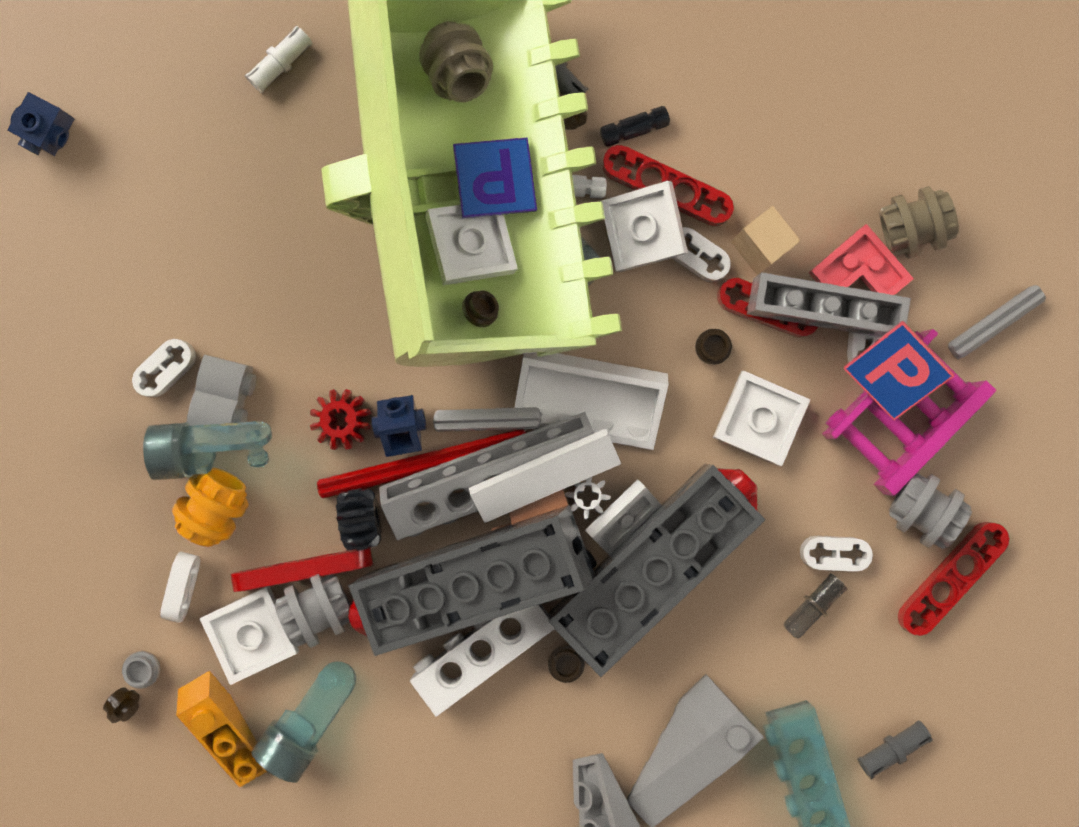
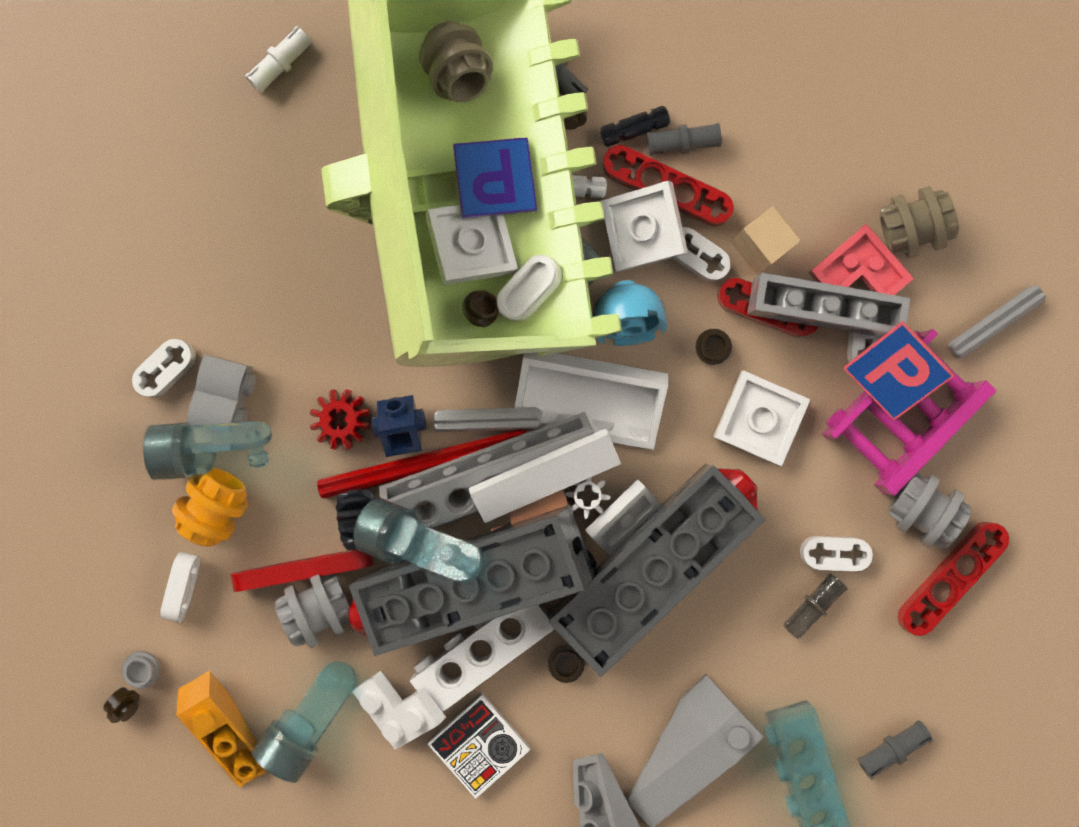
dark blue brick [7,92,75,156] -> none
white plate [200,586,299,685] -> none
none -> white plate [352,671,446,750]
none -> clear light blue piece [354,498,483,583]
none -> tile [427,692,530,799]
none -> white tile [497,255,562,321]
none -> medium azure cylinder [594,280,668,346]
none -> dark grey pin [647,123,722,156]

